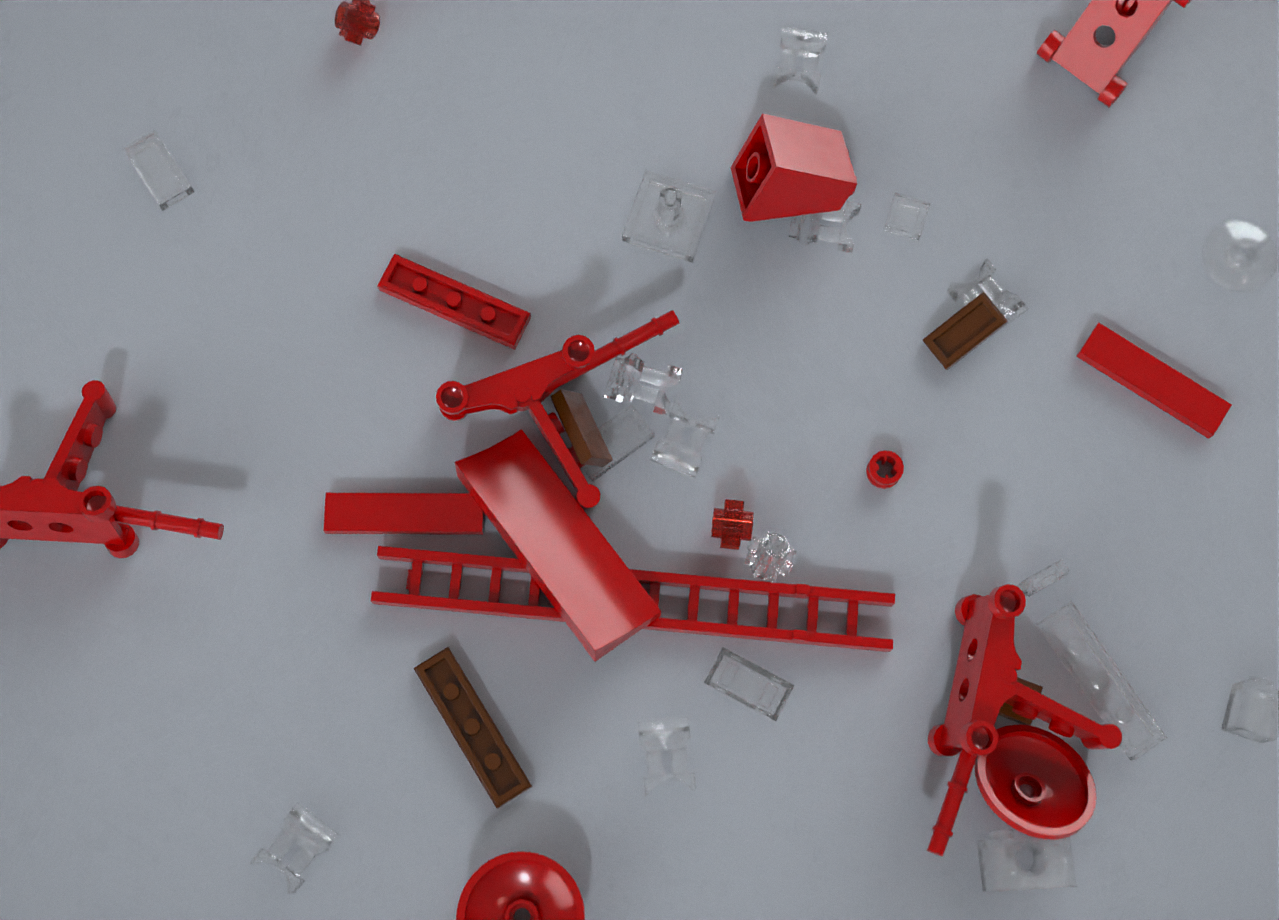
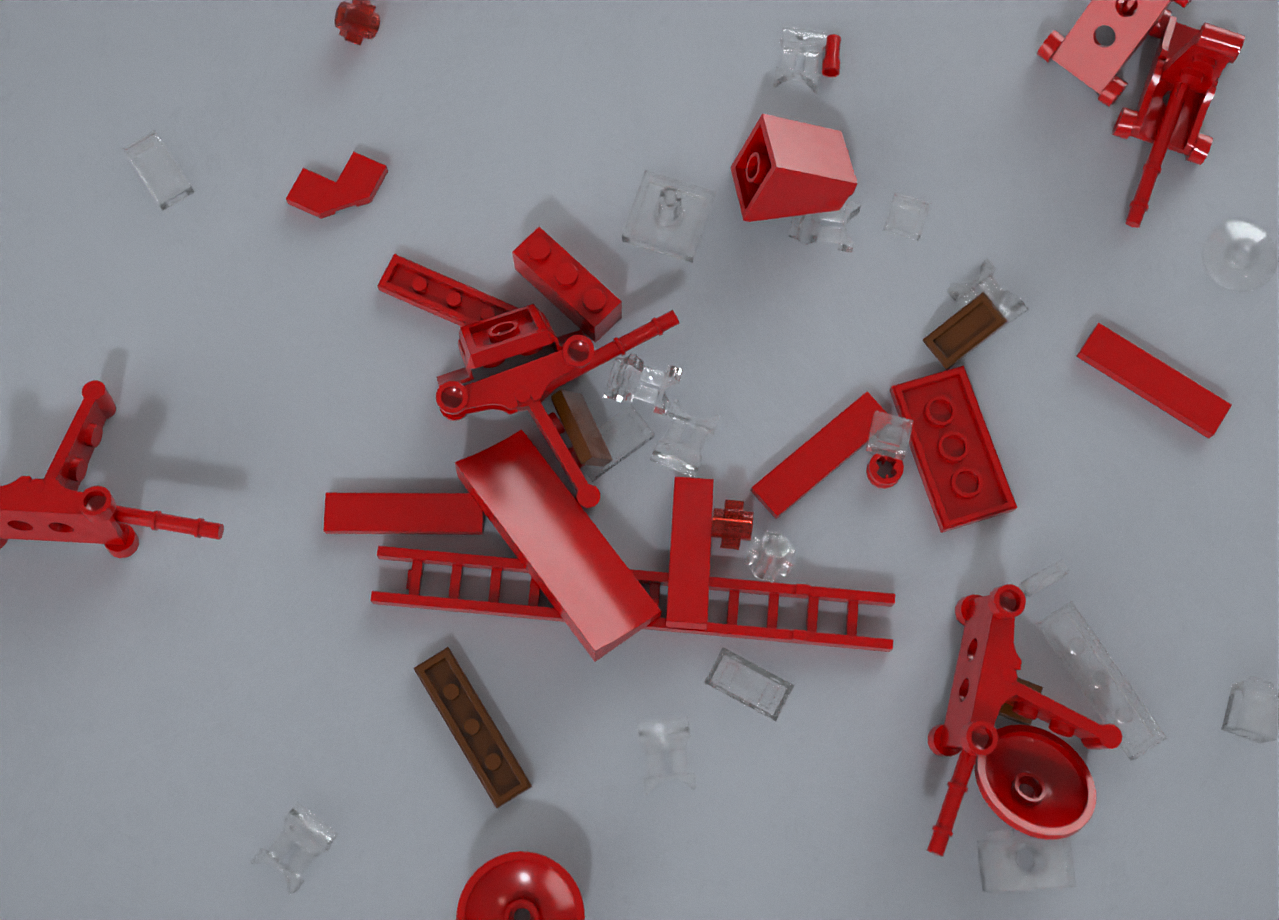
none -> red tile [286,151,388,219]
none -> red piece [436,303,585,387]
none -> red brick [512,226,622,343]
none -> red tile [666,477,714,630]
none -> red tile [750,391,893,519]
none -> red piece [821,34,841,78]
none -> clear tile [865,411,913,460]
none -> red tile [889,365,1017,533]
none -> red piece [1112,9,1245,228]

